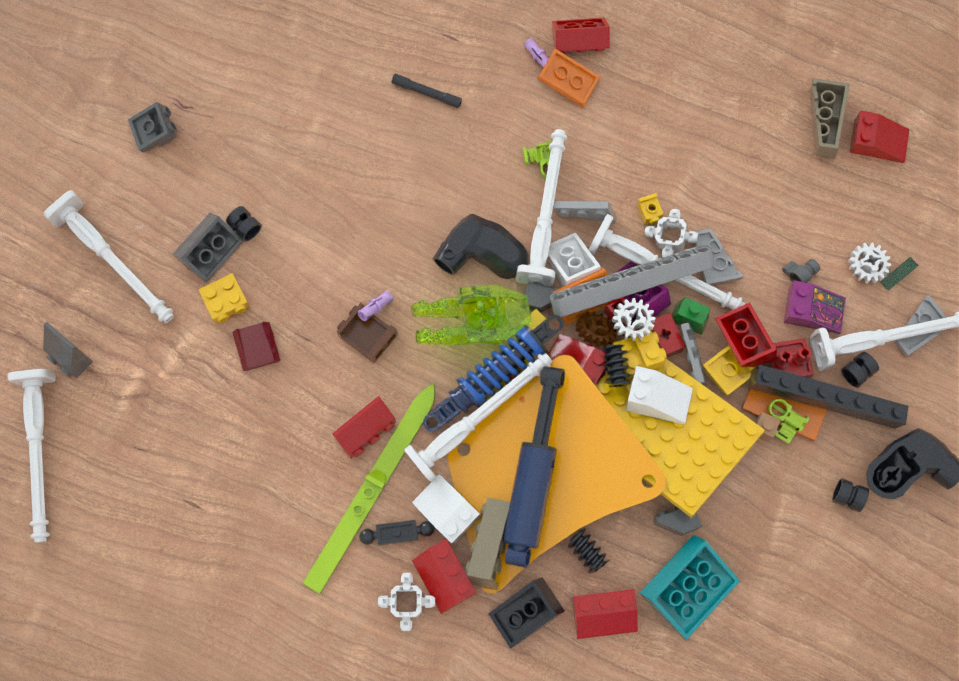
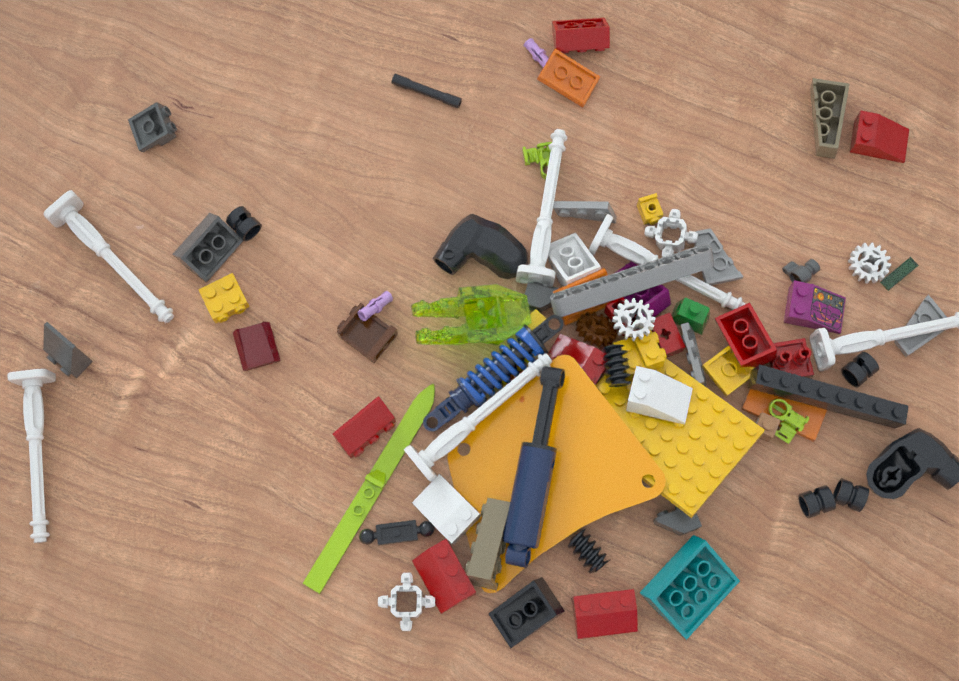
none -> black wheel [798,485,836,518]

